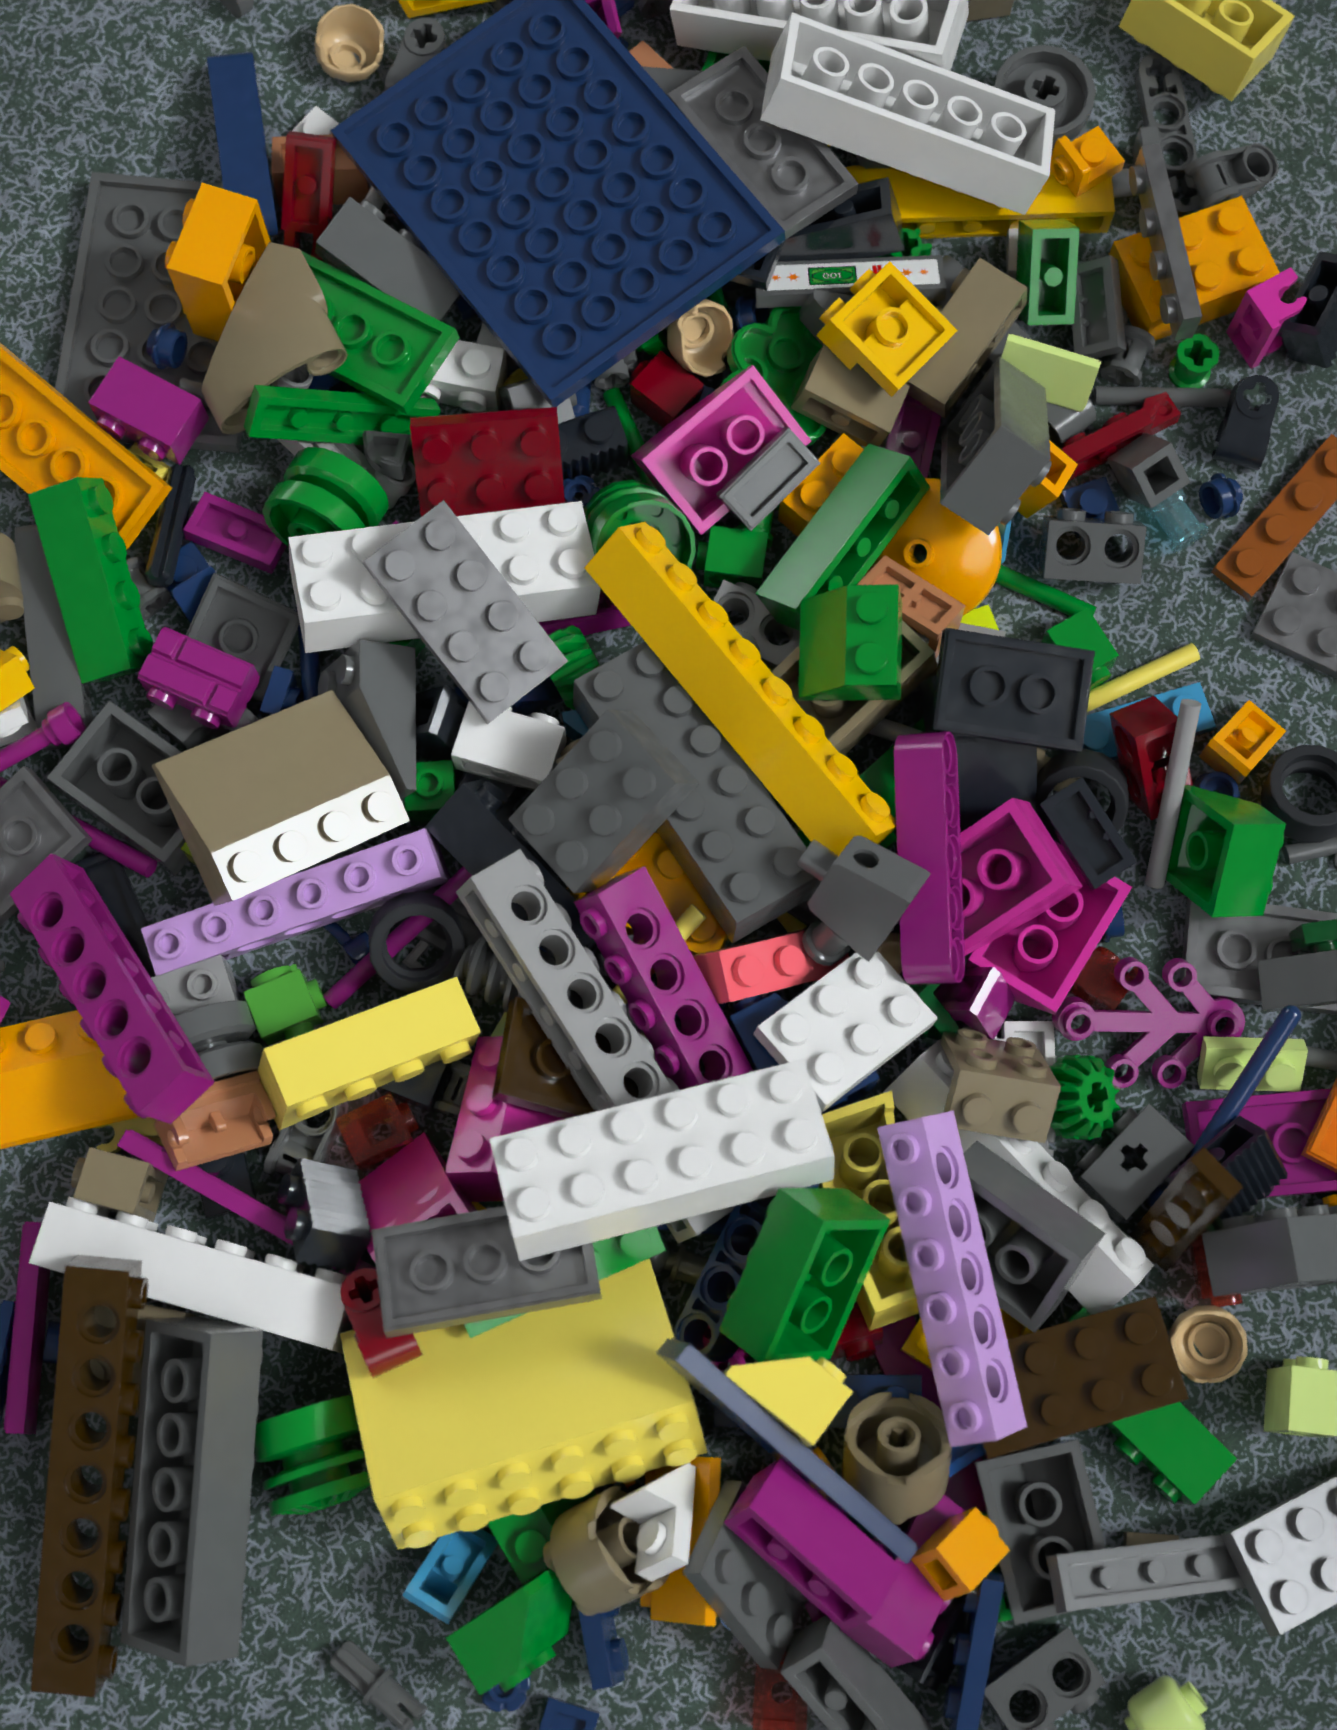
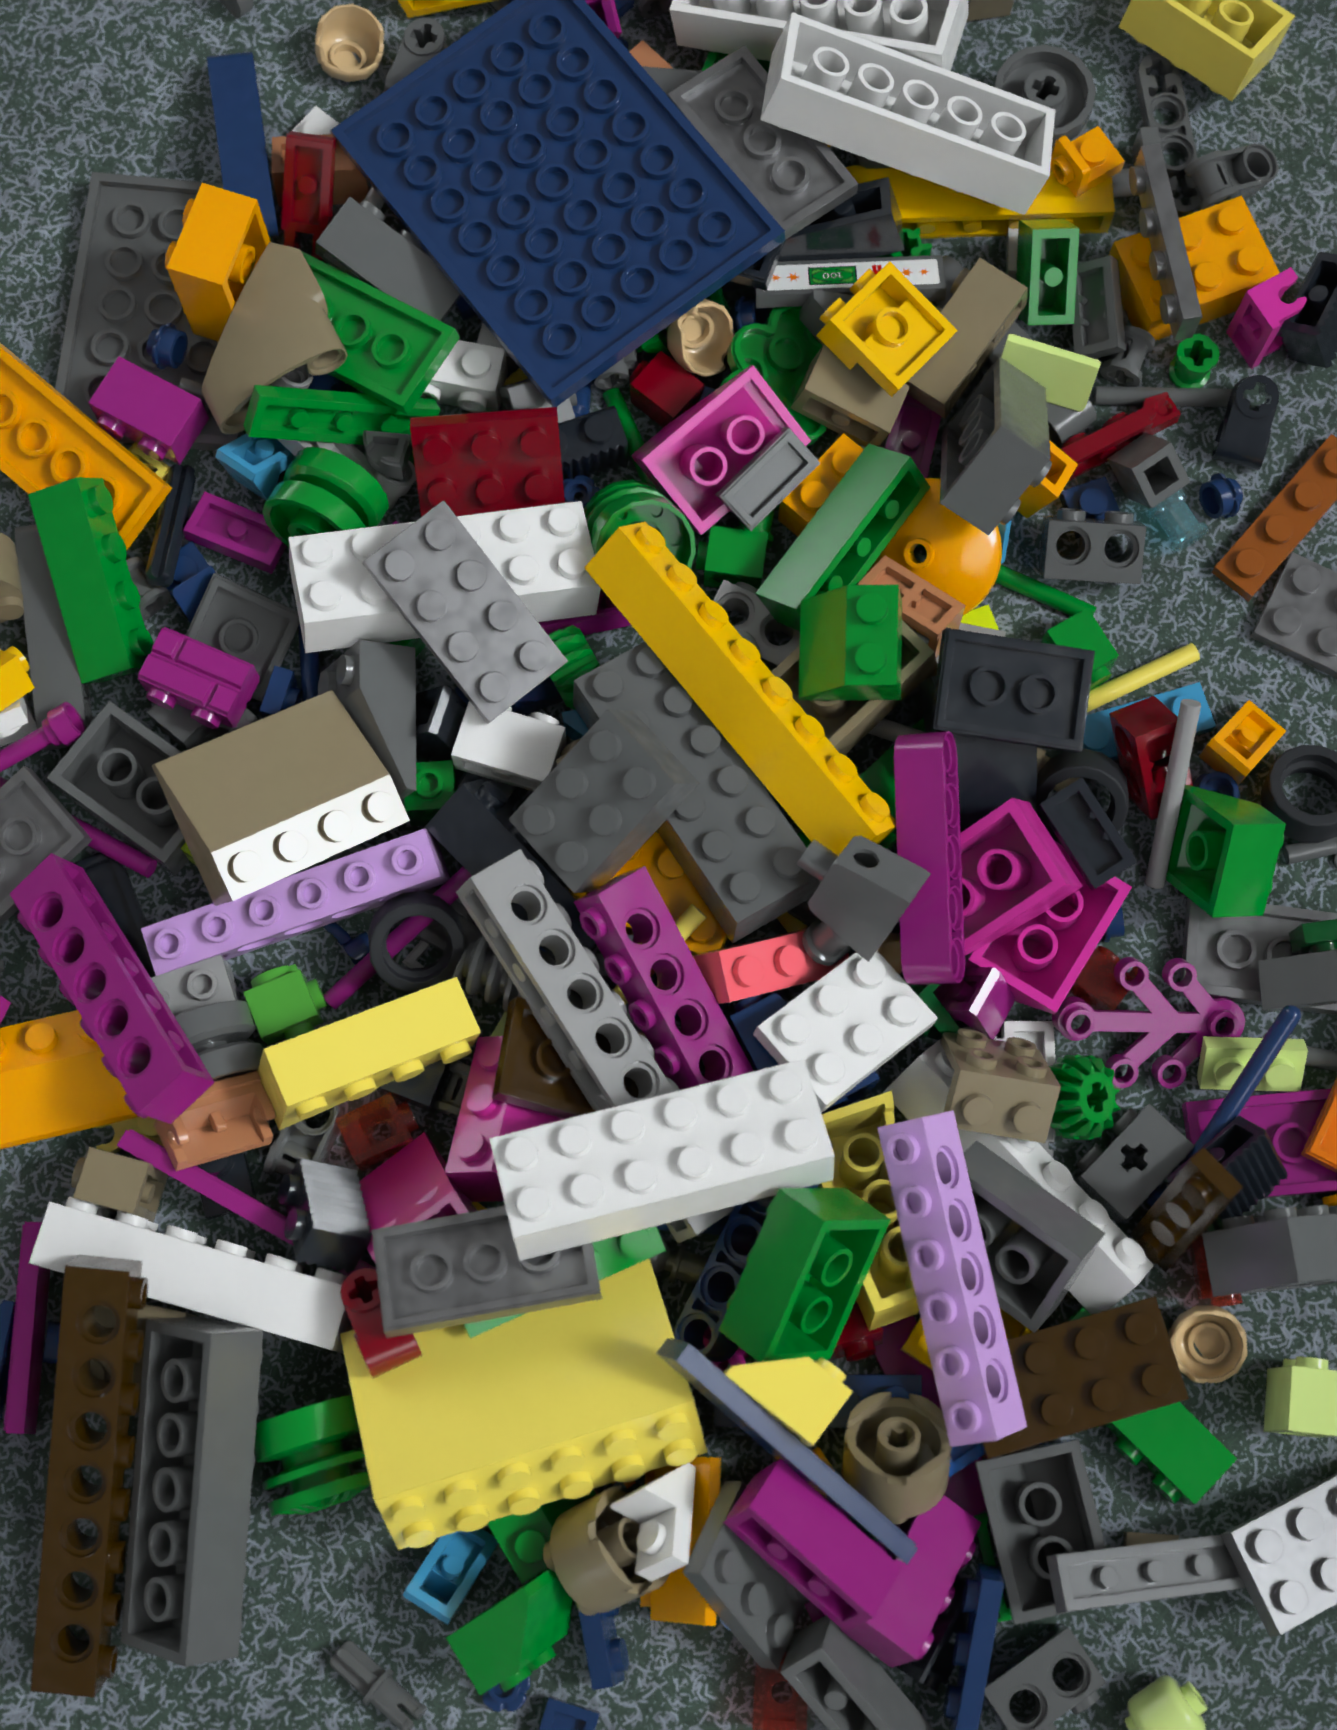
light orange brick [911,1507,1010,1601] -> none
none -> dark azure slope [215,433,295,501]

